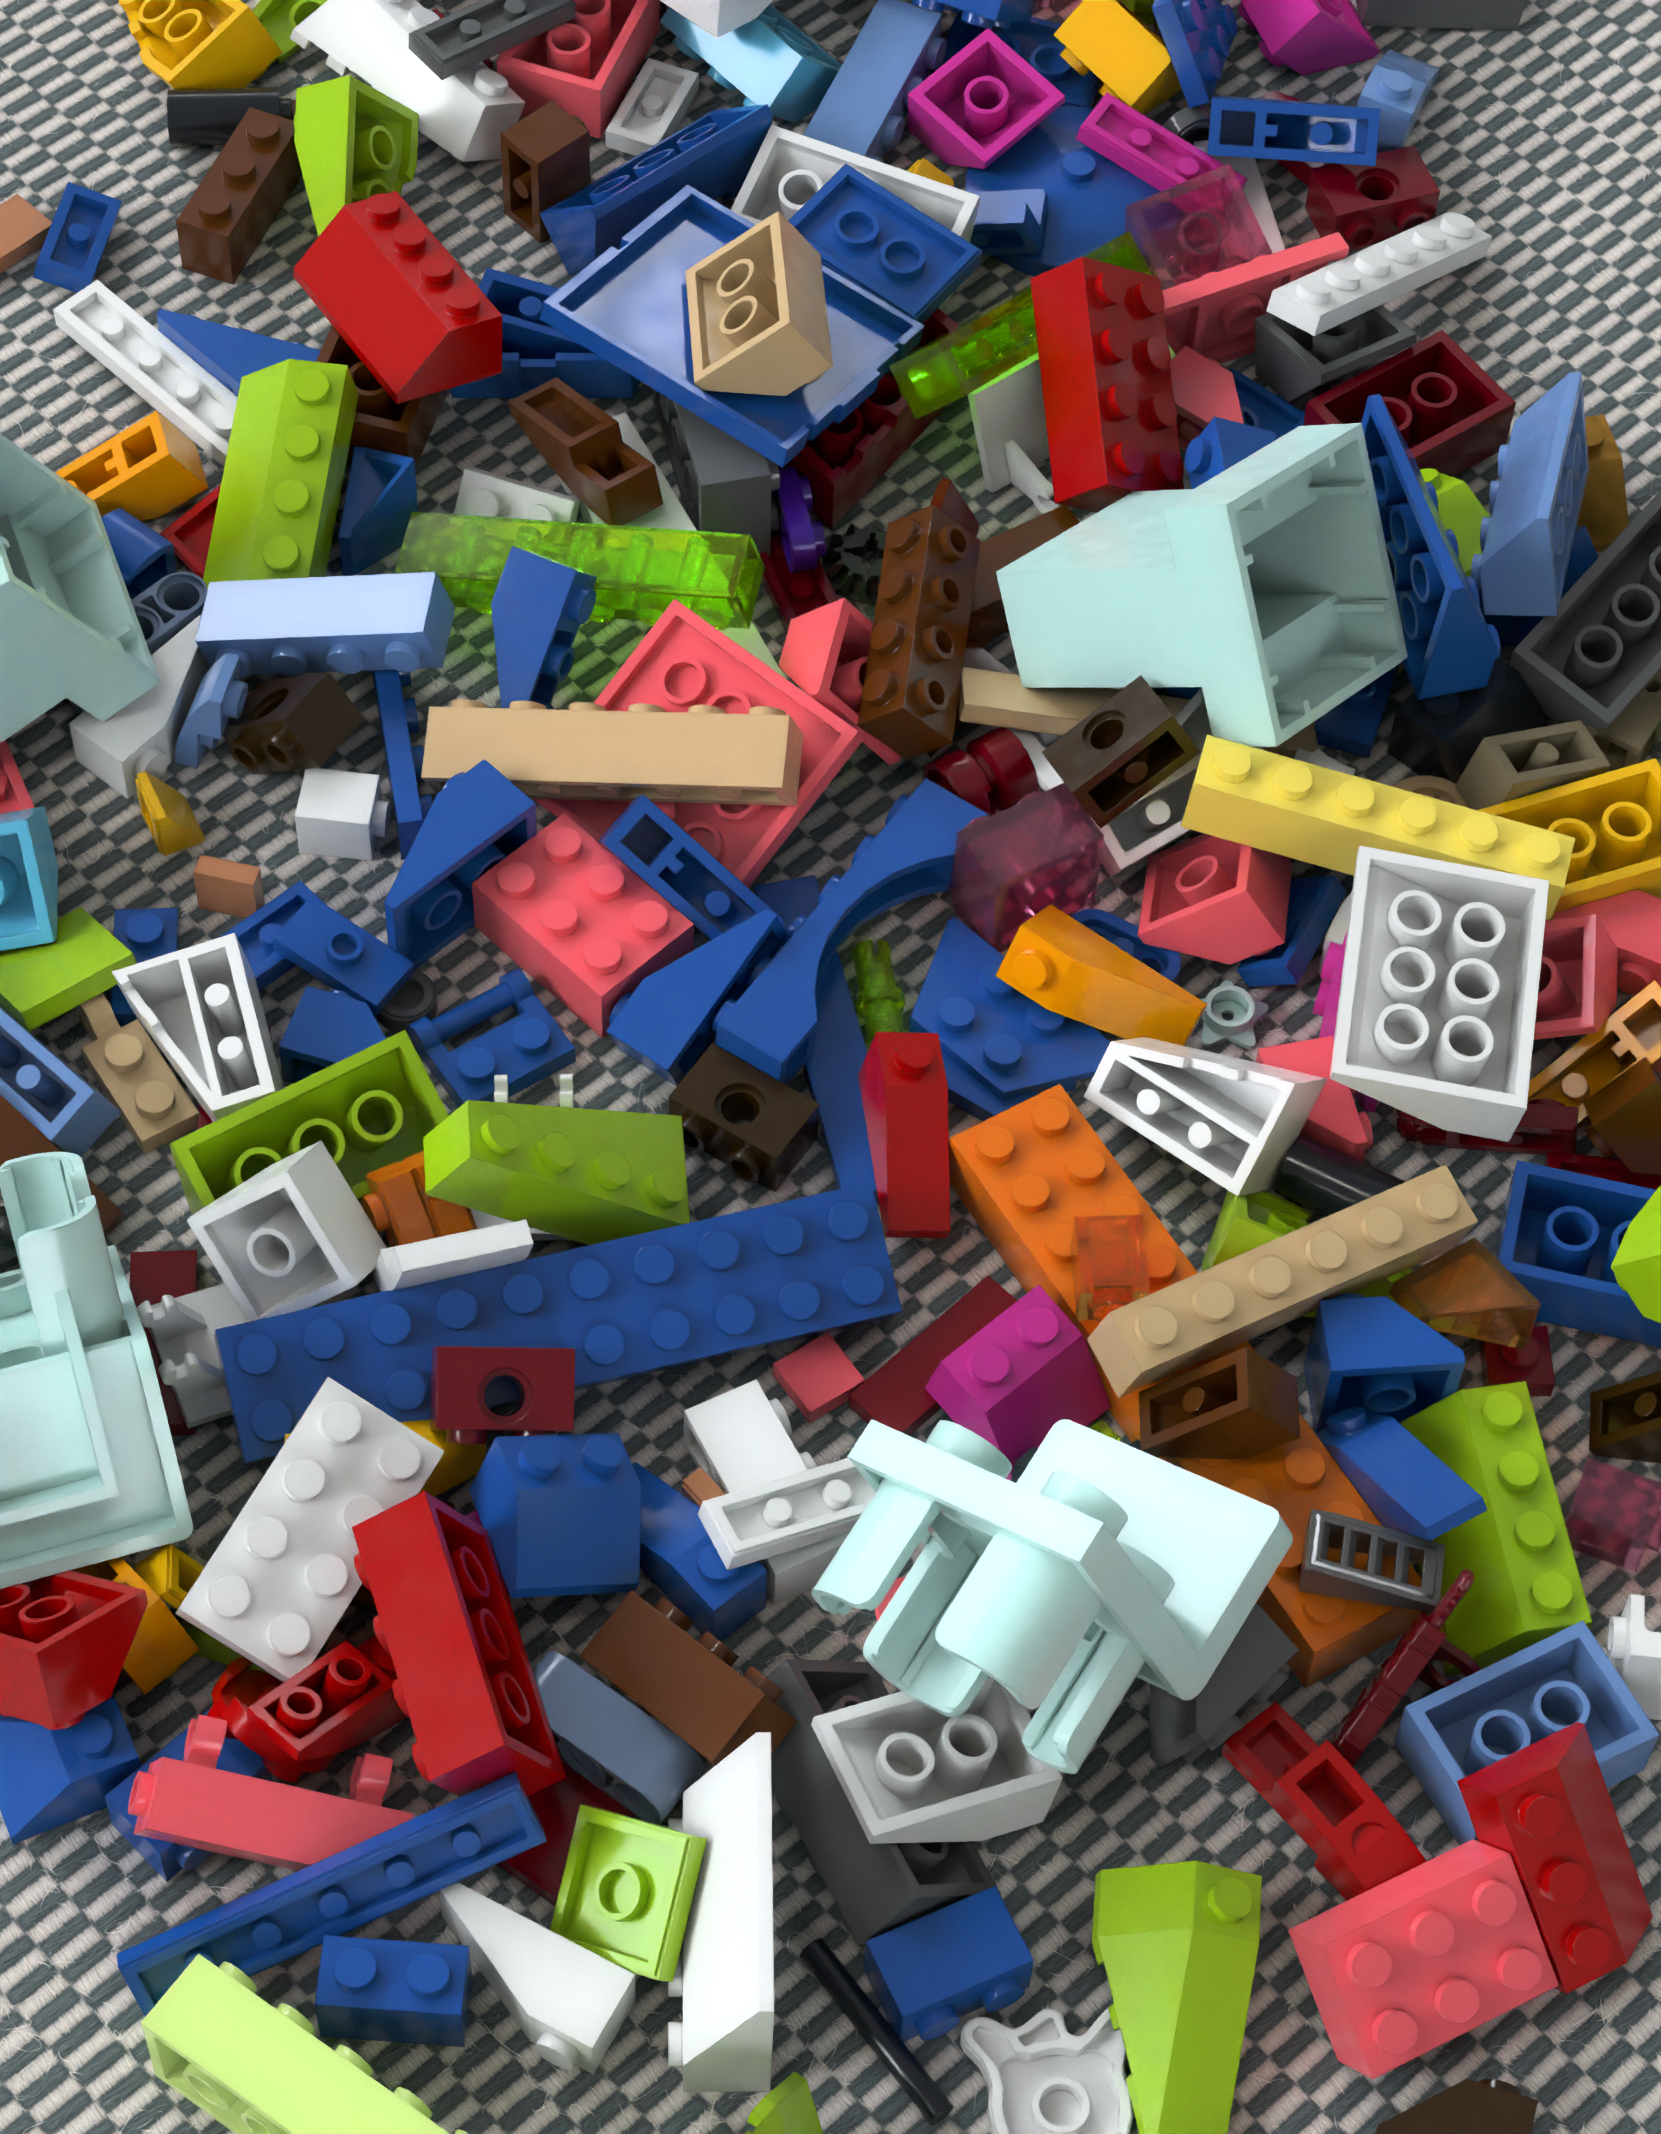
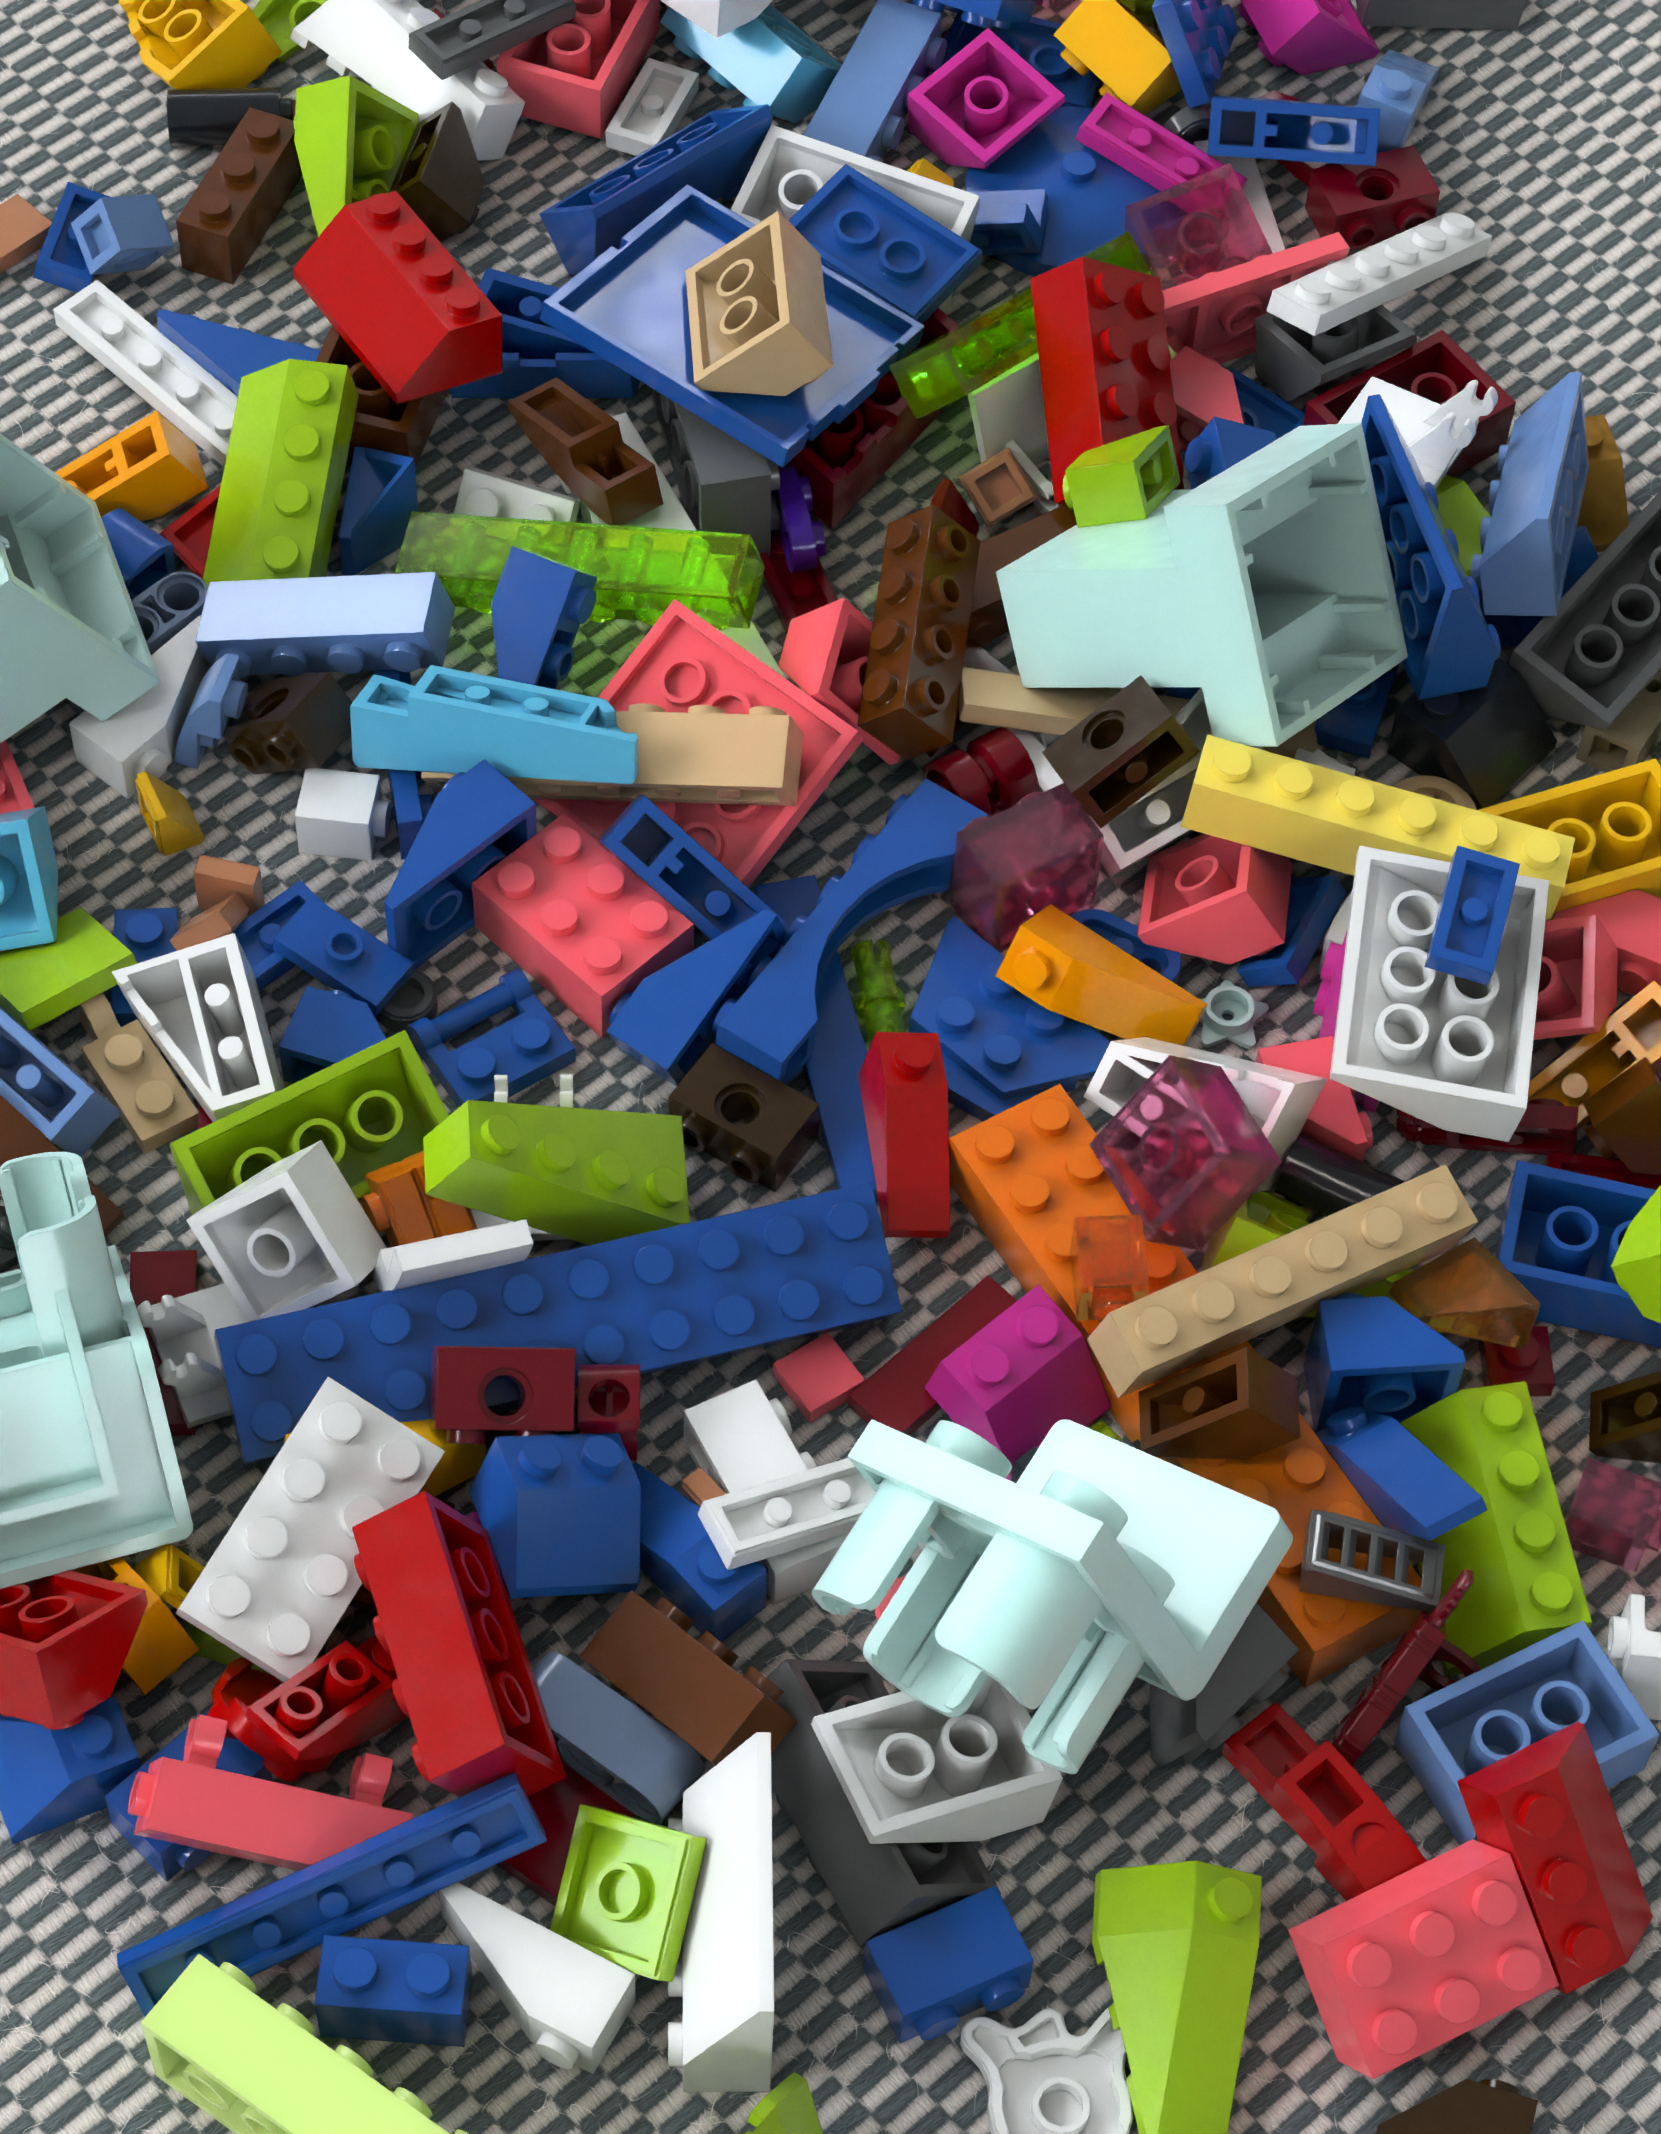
reddish brown brick [500,100,592,244] -> none
black bar [800,1938,954,2125] -> none
pearl dark grey gear [822,521,887,603] -> none
dark tan brick [1455,720,1611,810] -> none
none -> medium blue brick [71,194,175,275]
none -> nougat tile [170,892,249,951]
none -> medium azure wedge [350,665,638,784]
none -> dark brown slope [389,102,485,241]
none -> dark red leg [578,1364,640,1462]
none -> nougat tile [958,447,1039,528]
none -> lime slope [1063,425,1181,528]
none -> clear pink brick [1089,1055,1282,1251]
none -> white plate [1338,376,1498,489]
none -> blue plate [1424,845,1520,985]

